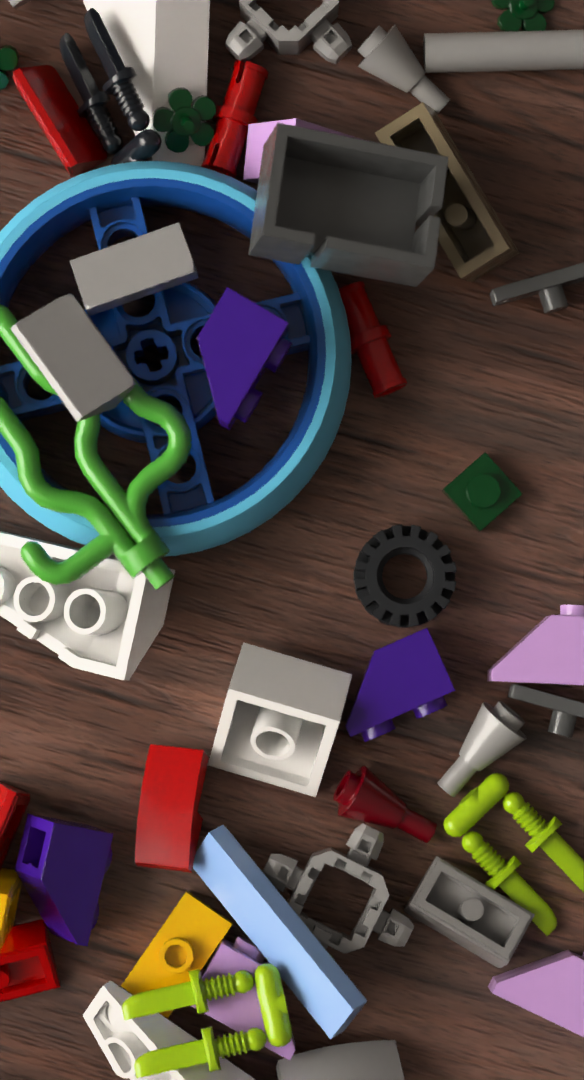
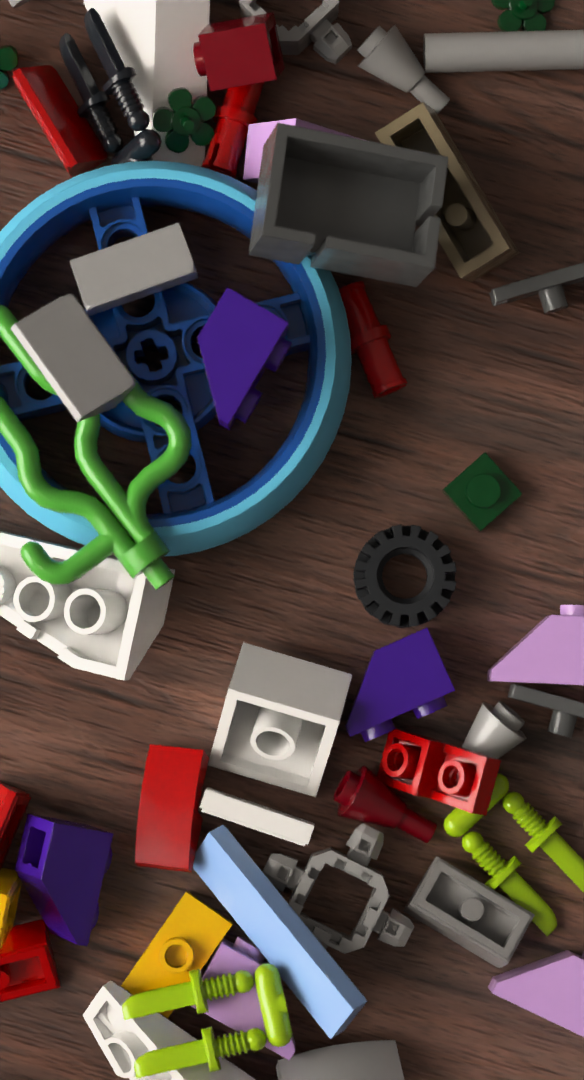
none -> dark red brick [193,12,285,91]
none -> white tile [199,787,315,847]
none -> red slope [377,728,501,816]

